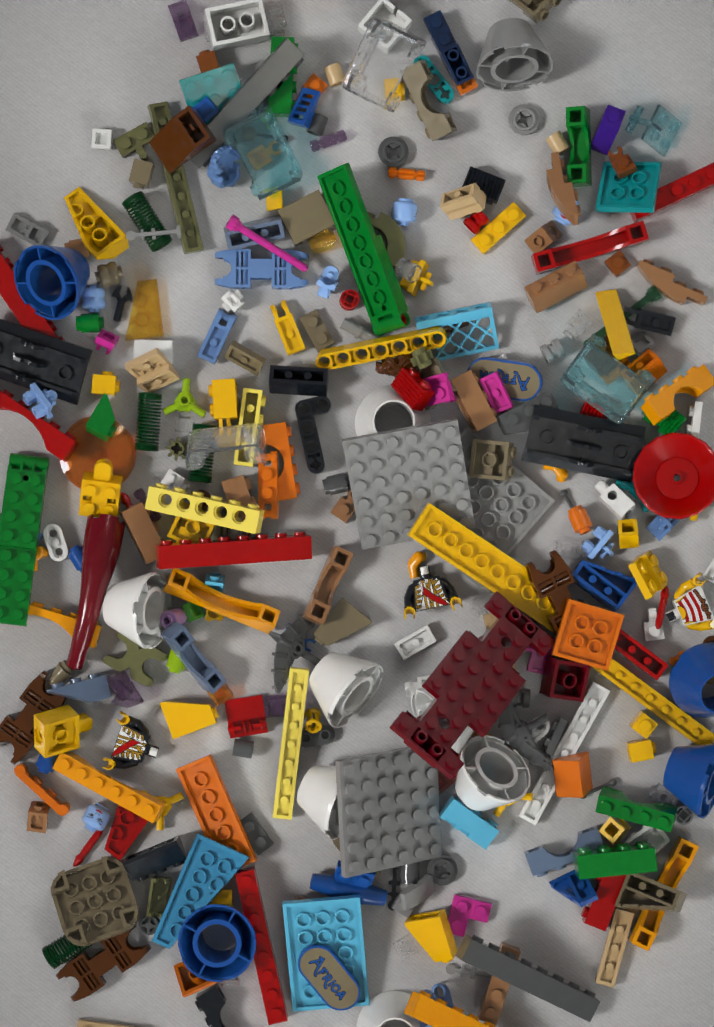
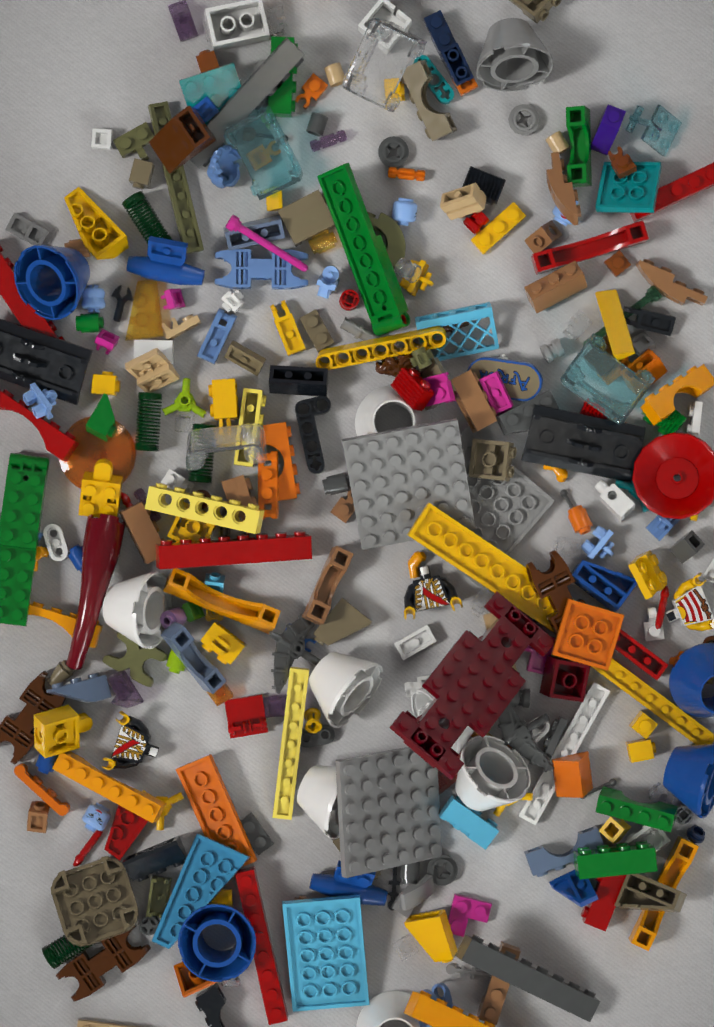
dark tan piece [94,261,124,288] -> none
light grey piece [126,225,181,241] -> none
yellow slope [160,701,219,739] -> none
olive gear [165,437,190,461] -> none
dark grey beam [232,738,254,759] -> none
blue slope [288,87,321,129] -> none
dark tan tile [298,944,360,1011] -> none
tan plate [595,907,634,988] -> none
yellow brick [617,518,639,549] -> none
none -> blue plate [126,236,205,285]
none -> dark pink tile [160,288,186,310]
none -> tan plate [162,314,202,340]
none -> yellow brick [200,621,247,665]
none -> dark grey brick [669,530,705,564]
none -> dark blue plate [686,825,705,843]

